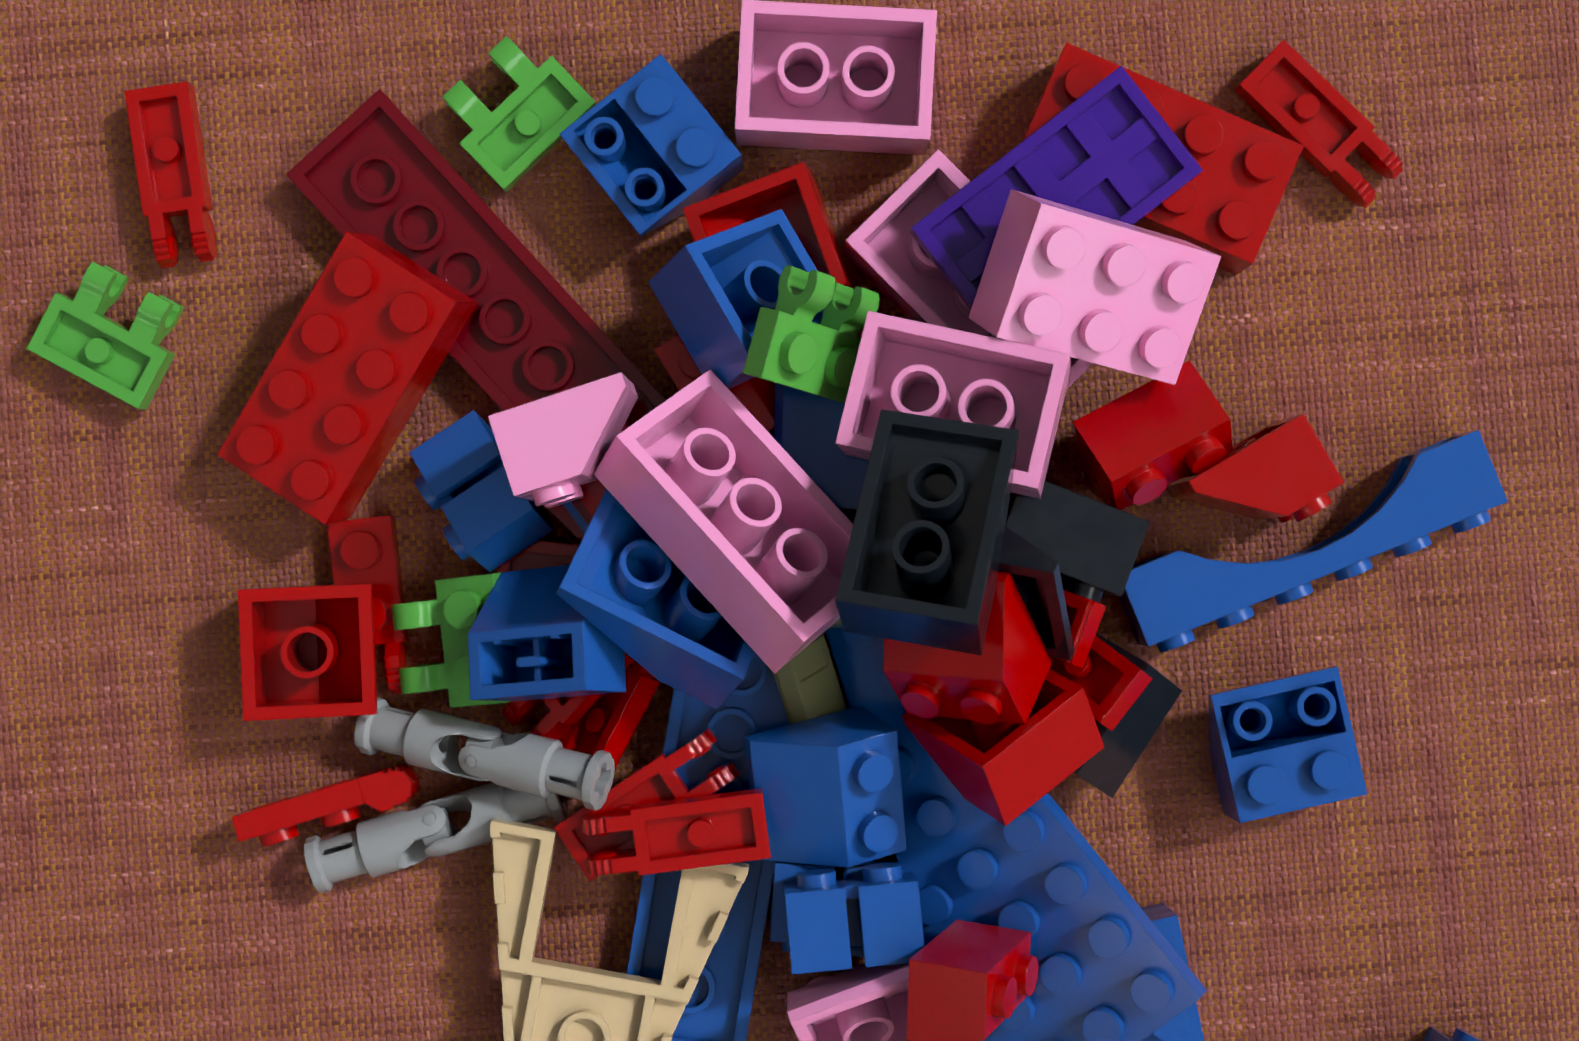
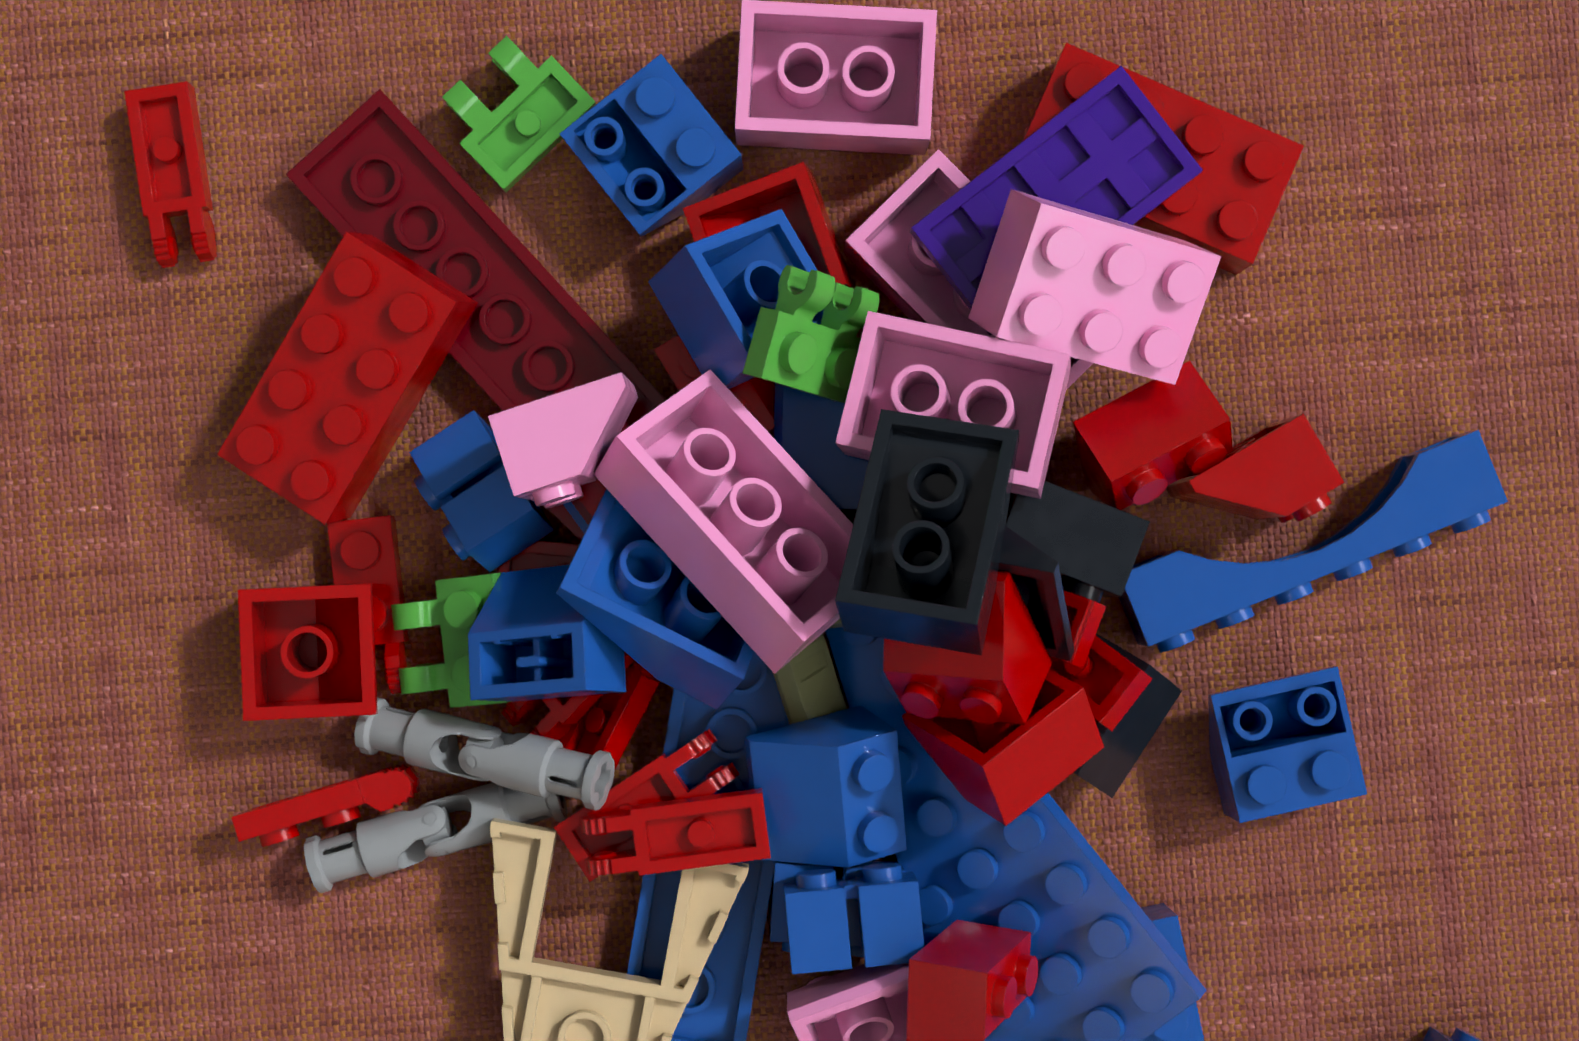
bright green plate [26,262,184,410] -> none
red hinge [1234,39,1403,208] -> none

